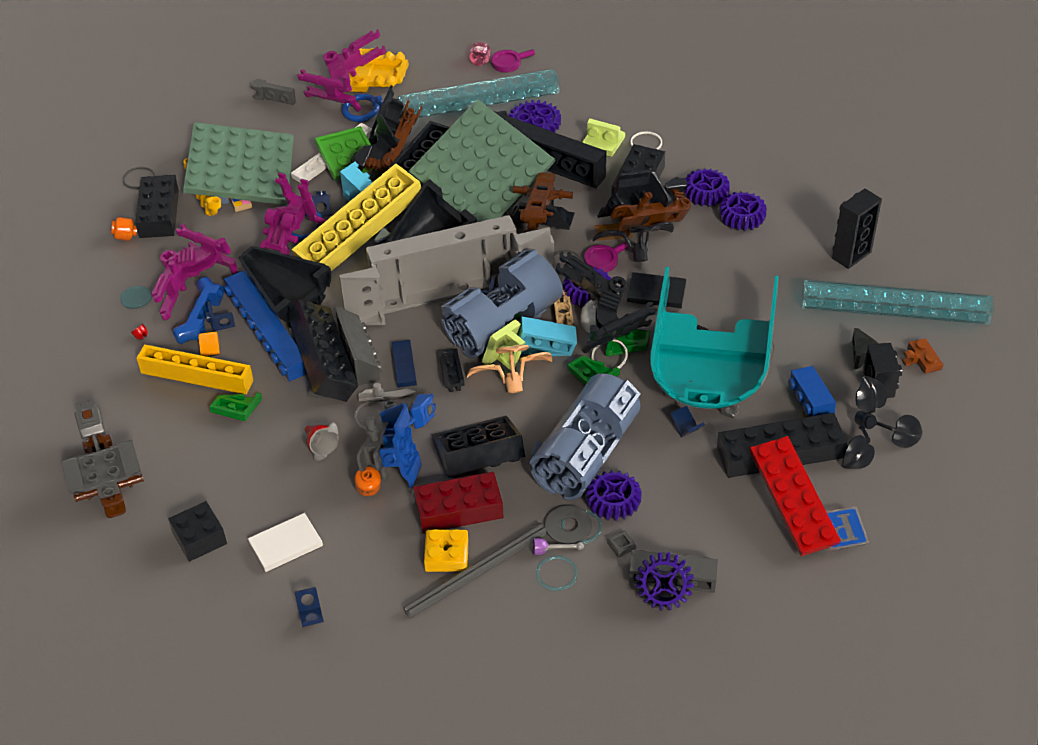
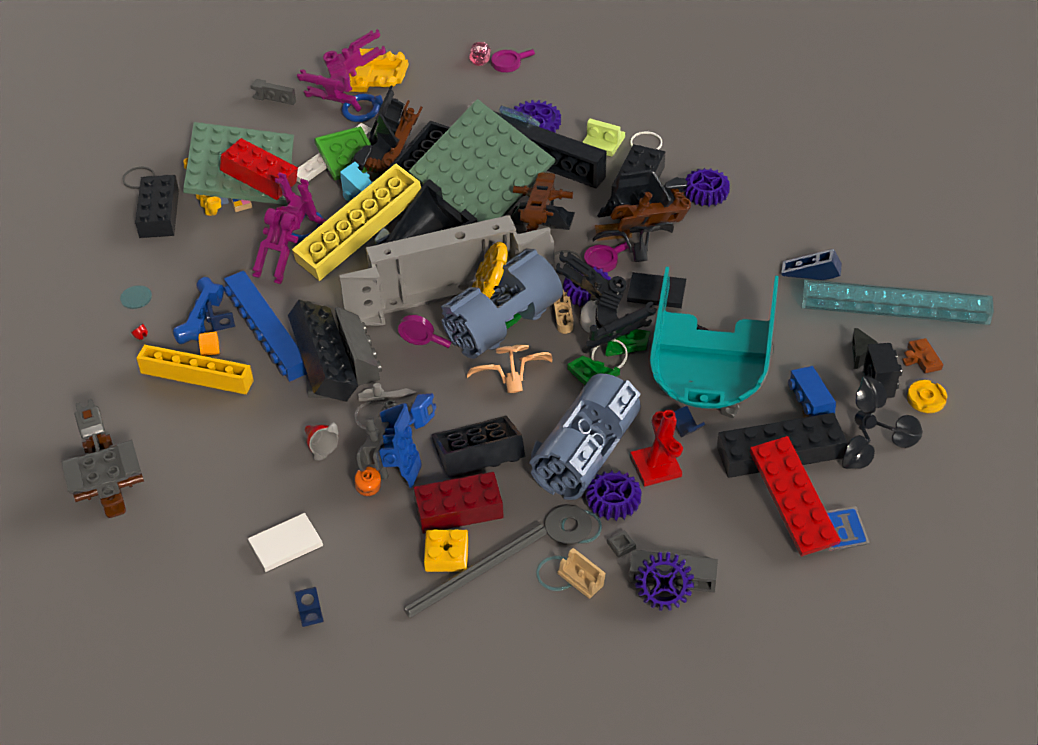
orange head [111,217,137,241] -> none
magenta piece [151,224,239,321] -> none
black brick [168,501,227,562] -> none
green wing [210,393,262,421] -> none
black cone [239,246,331,323] -> none
dark blue bracket [312,191,331,216] -> none
dark blue tile [392,340,417,388] -> none
clear light blue brick [398,69,559,118] -> none
black hinge [438,348,465,392] -> none
yellowish green bracket [482,320,525,370] -> none
medium azure wedge [517,316,577,356] -> none
hinge [533,538,584,555] -> none
dark purple gear [719,191,767,231] -> none
black brick [832,188,882,269] -> none
none -> red brick [220,138,298,200]
none -> magenta piece [398,315,451,348]
none -> yellow plate [472,242,508,299]
none -> clear light blue tile [499,105,540,127]
none -> tan hinge [557,548,606,599]
none -> red piece [630,410,683,487]
none -> dark blue slope [781,249,842,280]
none -> yellow tile [907,380,947,413]

